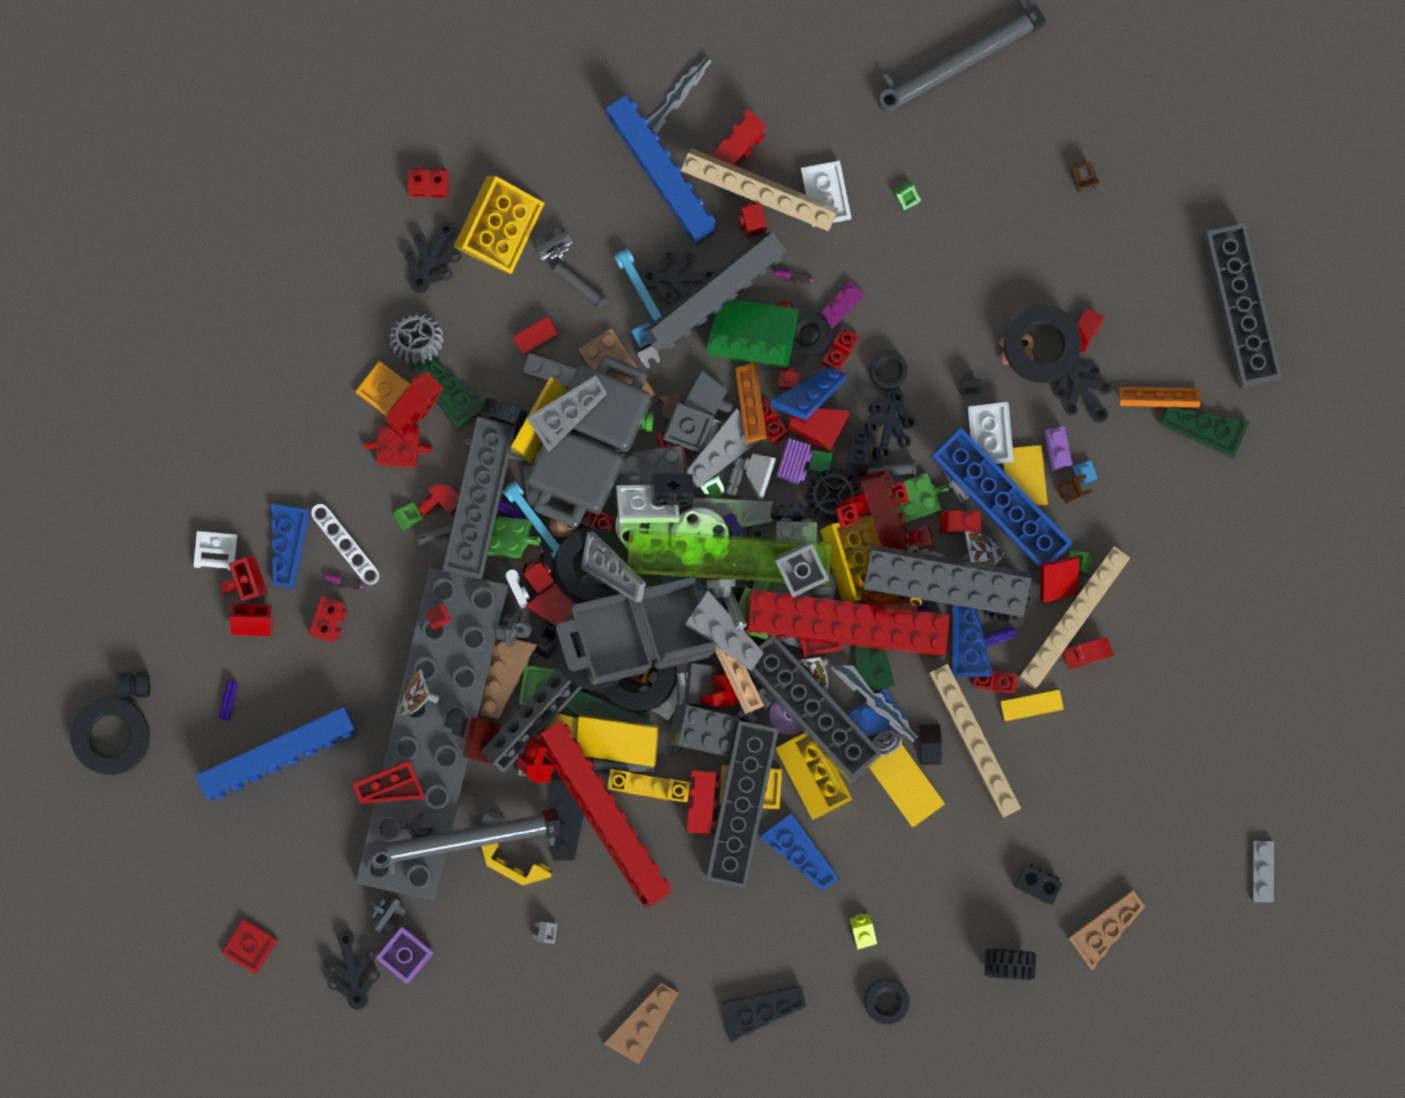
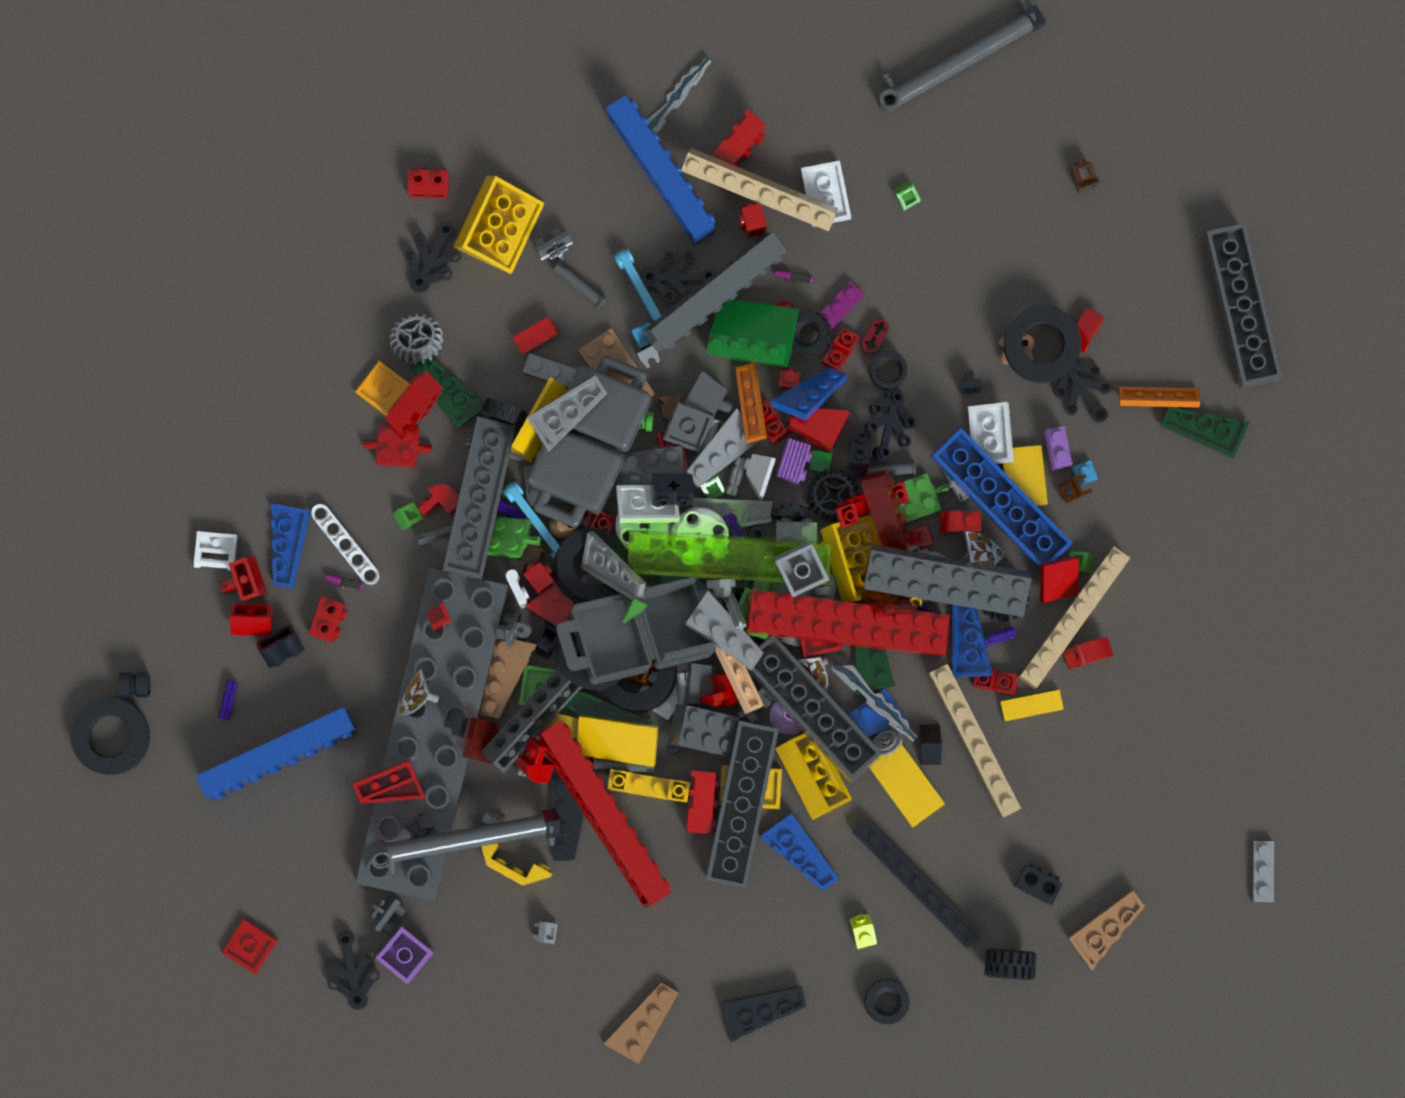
none -> black brick [256,625,305,668]
none -> bright green slope [622,599,647,623]
none -> black plate [852,818,981,948]
none -> dark red beam [861,318,889,355]

